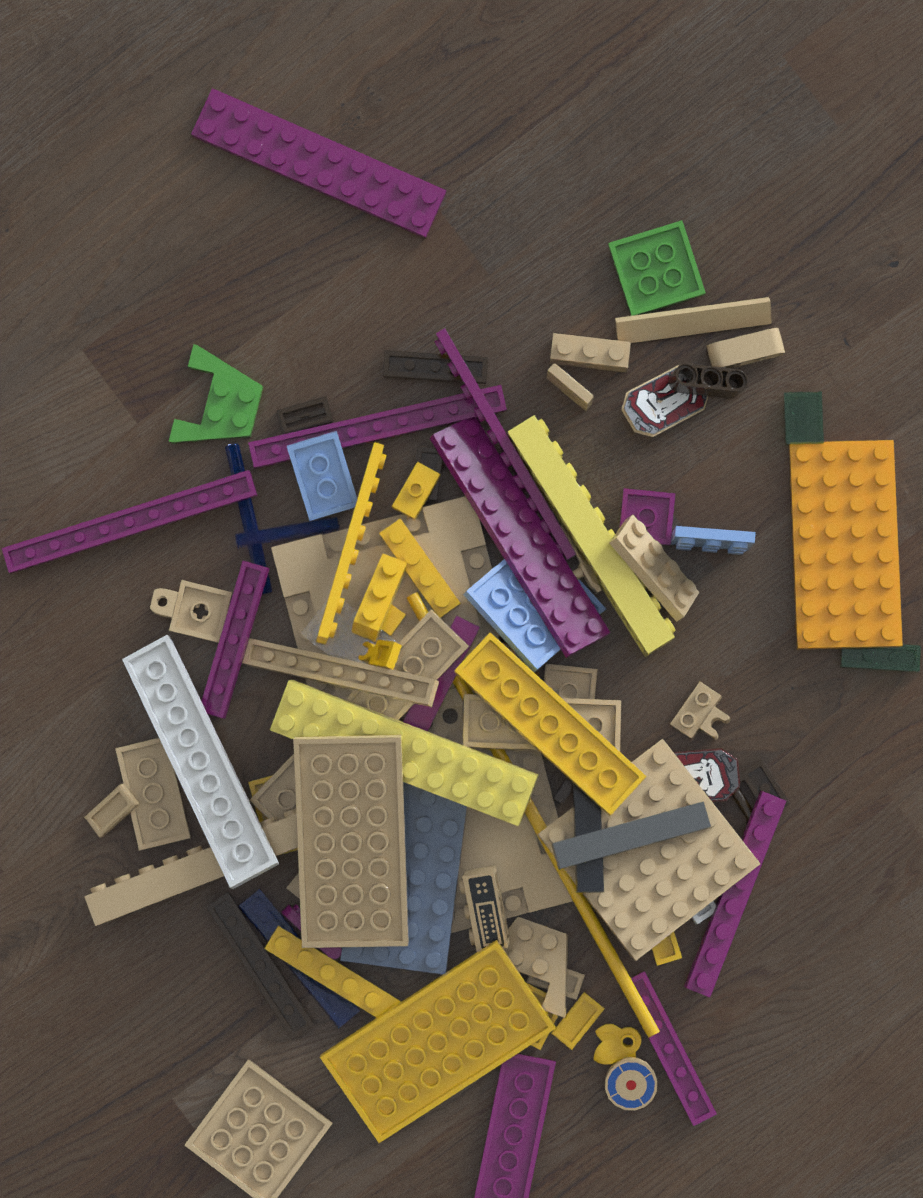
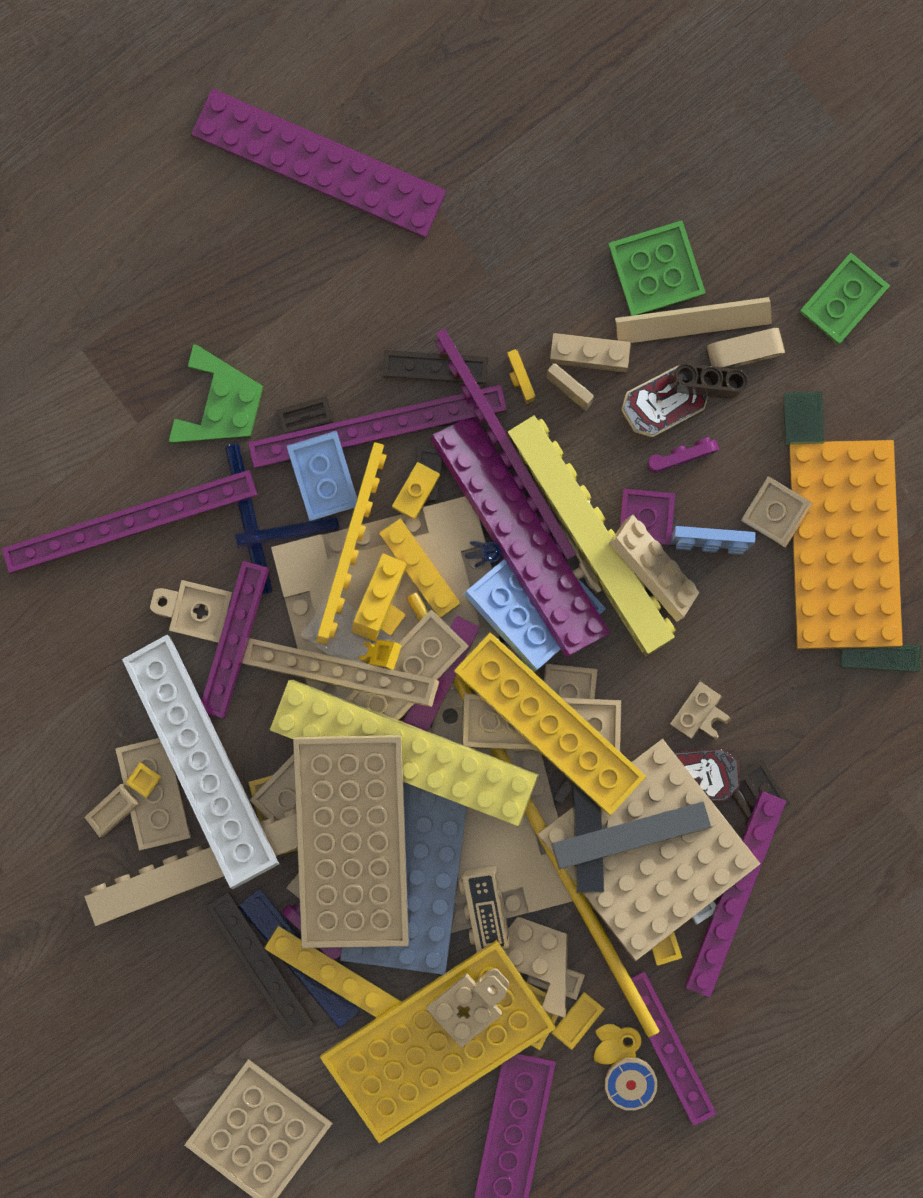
none -> yellow tile [125,762,162,798]
none -> tan plate [426,968,509,1048]
none -> clear blue piece [465,541,501,568]
none -> yellow plate [507,349,535,404]
none -> magenta plate [647,437,719,473]
none -> tan tile [741,476,813,548]
none -> bright green plate [800,253,890,345]

